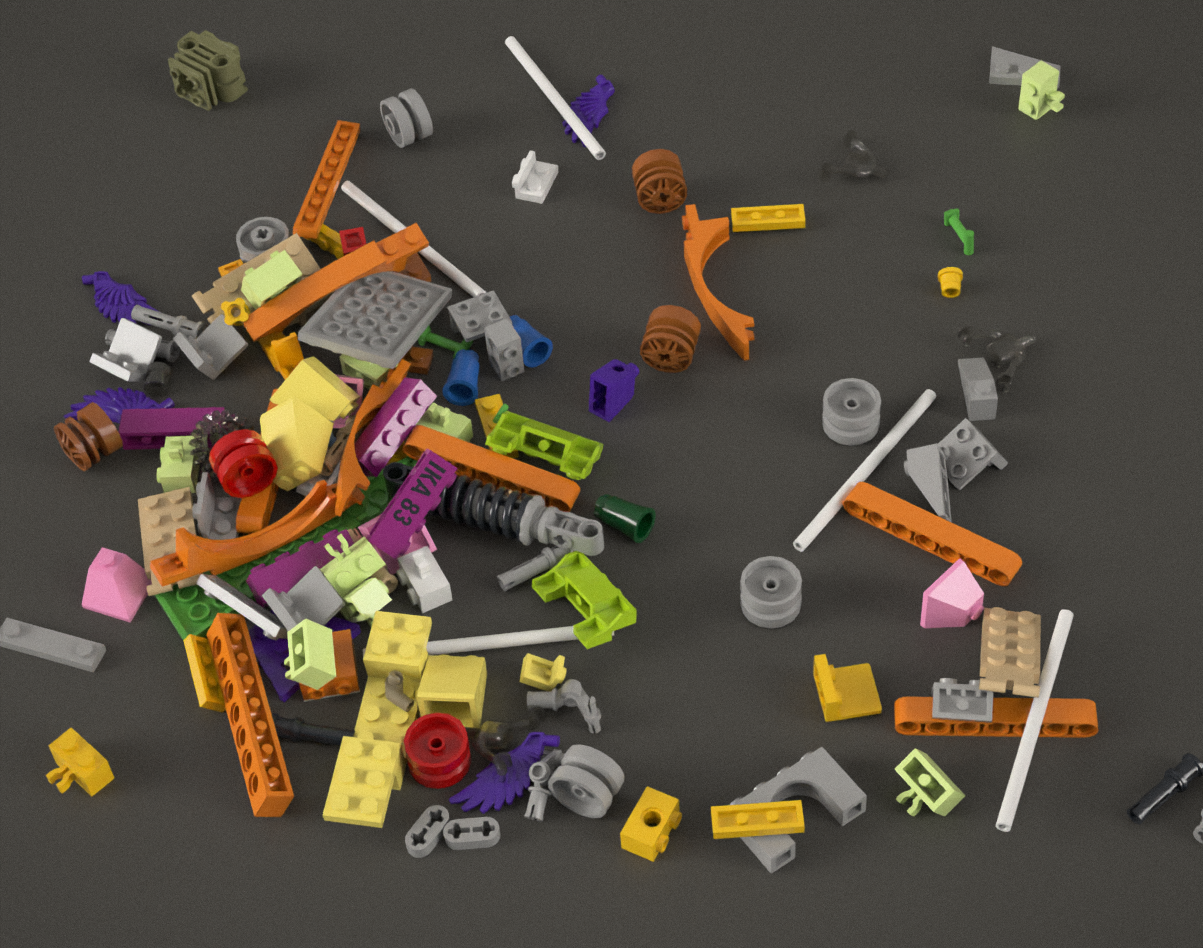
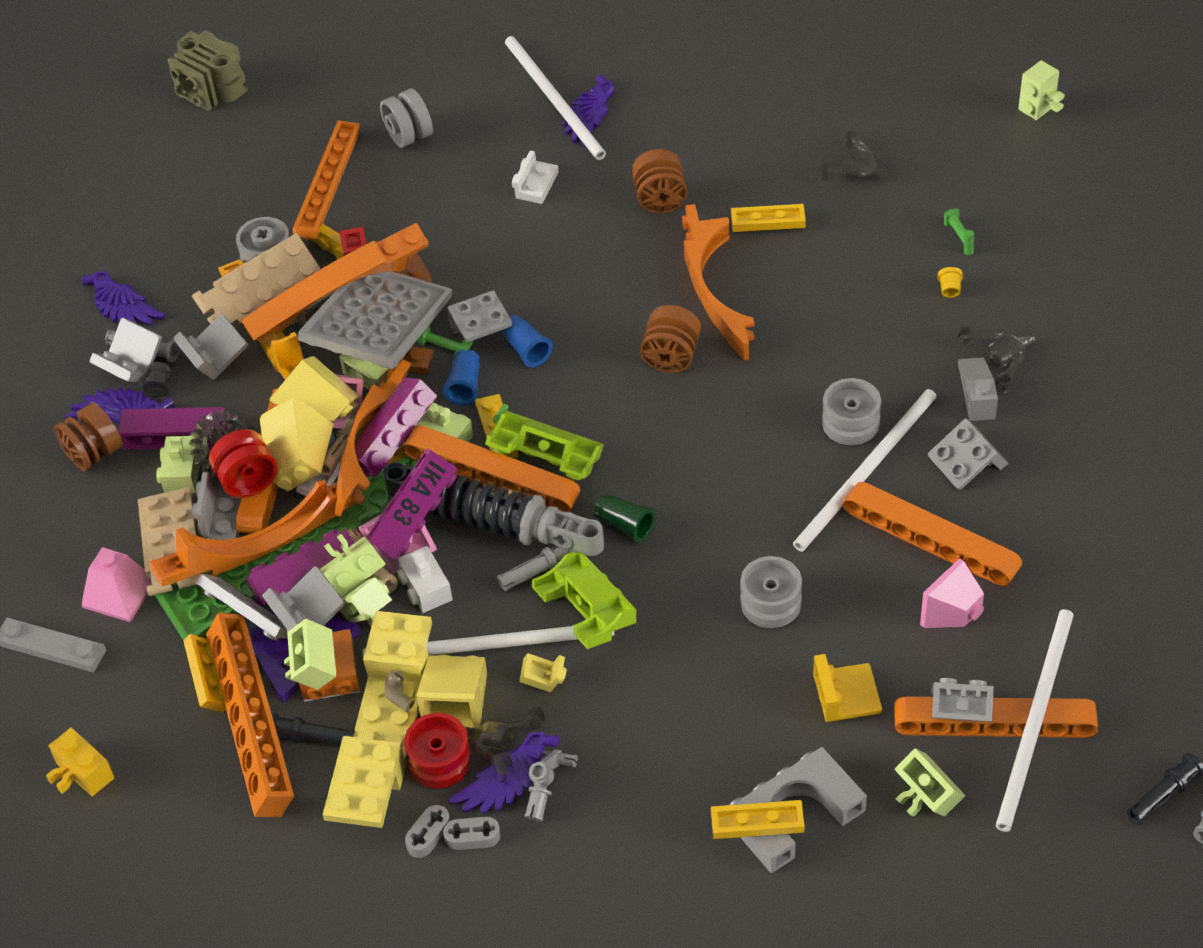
light grey pin [131,305,206,338] -> none
yellow brick [221,298,251,326] -> none
yellowish green container [241,250,302,310] -> none
white piece [341,181,486,297] -> none
light grey brick [484,318,525,381] -> none
light grey pin [527,679,601,734] -> none
light grey wheel [548,744,624,818] -> none
dark purple torso [589,359,640,422] -> none
yellow brick [620,786,682,862] -> none
light grey slope [904,443,952,523] -> none
tan hinge [979,607,1041,698] -> none
light grey wing [989,46,1061,88] -> none

